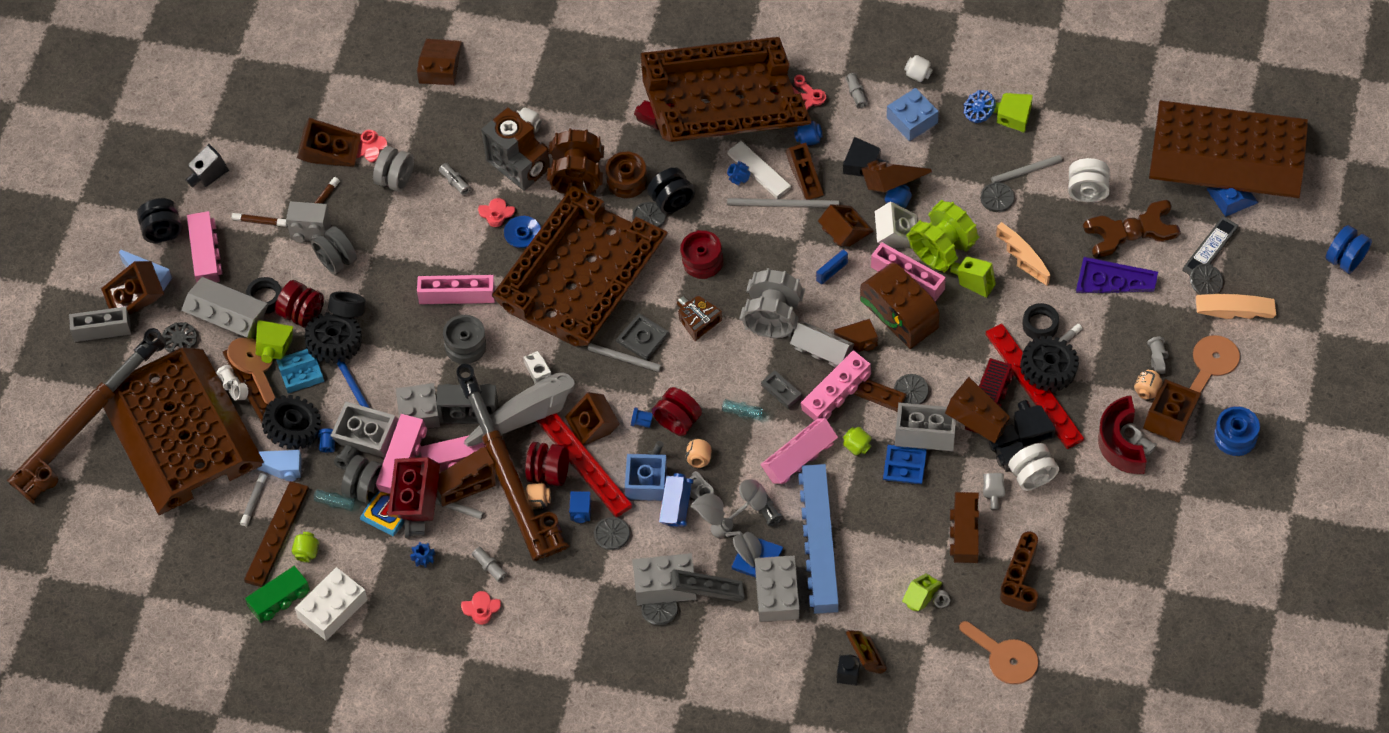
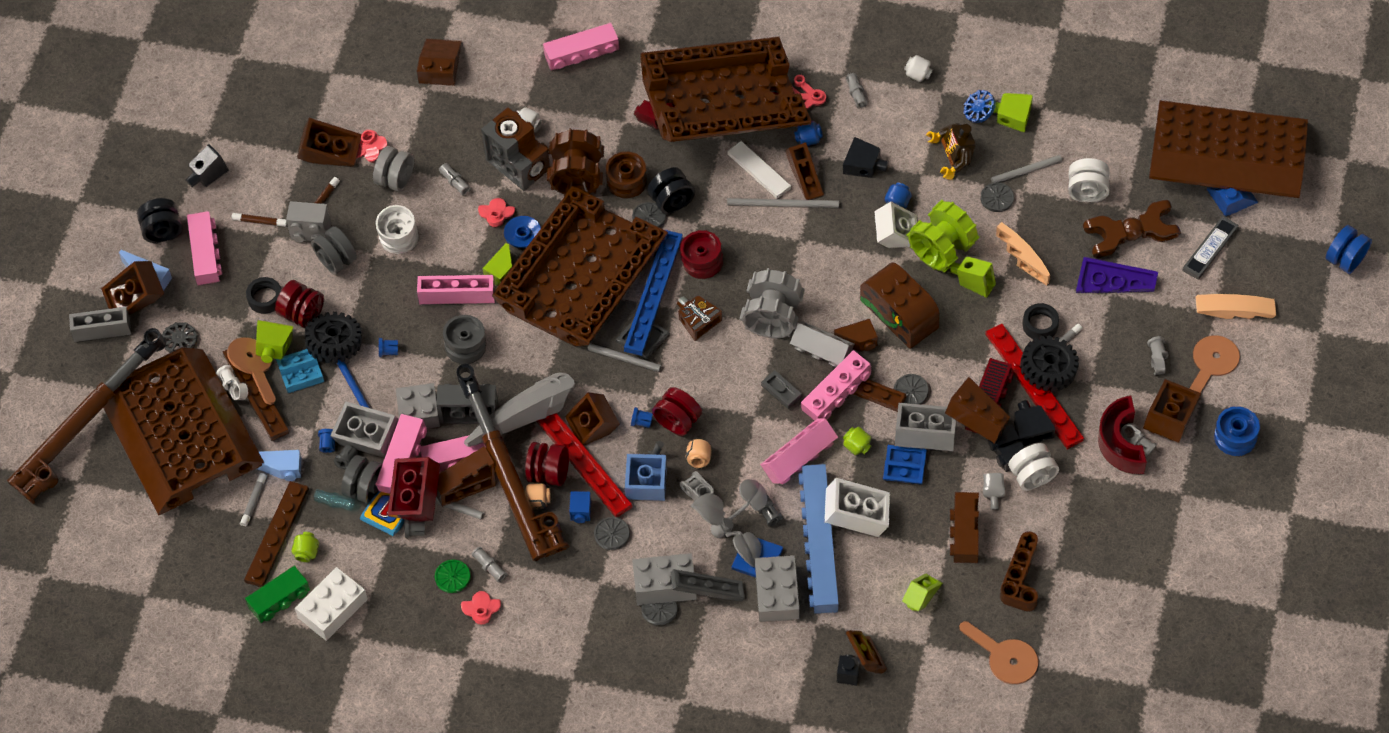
light grey slope [181,277,269,339] -> none
black wheel [262,395,321,450] -> none
black tyre [328,291,365,318] -> none
blue gear [410,542,435,568] -> none
white leg [523,351,551,384] -> none
brick [659,473,694,527] -> none
clear light blue pin [722,399,763,420] -> none
blue gear [727,161,750,186] -> none
blue tile [816,249,848,284] -> none
reddish brown slope [818,204,874,247] -> none
reddish brown slope [862,161,932,192] -> none
bright pink brick [871,242,946,302] -> none
medium blue brick [886,88,939,142] -> none
light grey hinge [933,590,950,608] -> none
light nougat head [1134,370,1162,400] -> none
dark grey wheel [1190,263,1223,295] -> none
none -> white wheel [376,205,419,254]
none -> blue bush [379,338,398,357]
none -> green wheel [435,560,470,593]
none -> lime slope [483,243,512,286]
none -> bright pink brick [543,23,619,71]
none -> blue plate [624,230,683,356]
none -> white brick [825,478,890,537]
none -> dark brown torso [926,123,976,180]

